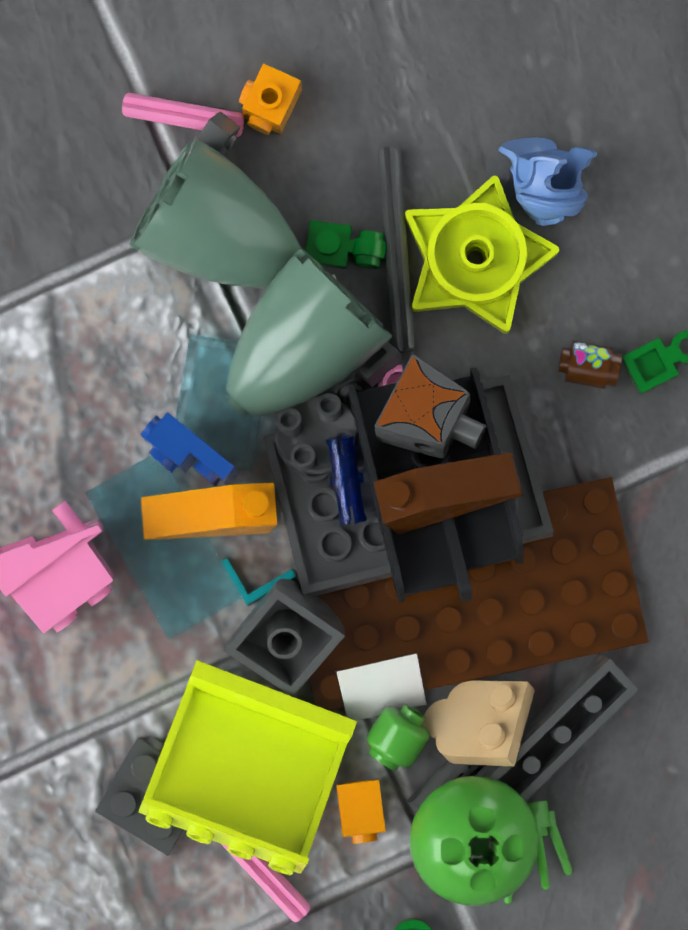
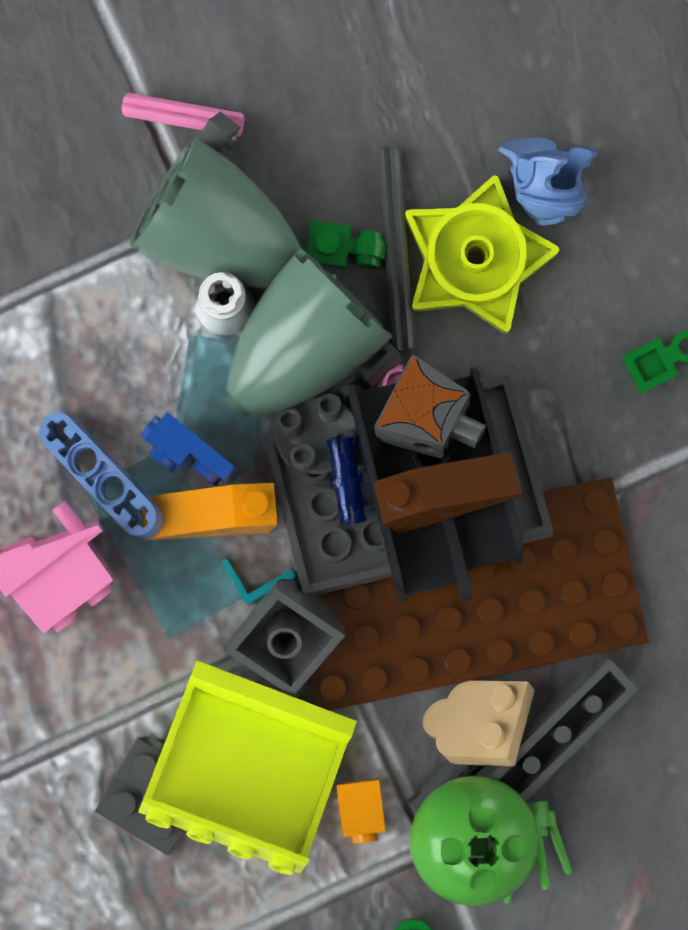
bright pink axle [221,844,311,922] -> none
light orange brick [239,63,302,135] -> none
white sticker [337,653,427,721] -> none
bright green head [367,704,430,771] -> none
reddish brown brick [558,340,622,389] -> none
none -> medium blue beam [39,412,164,539]
none -> white plant [196,272,254,335]

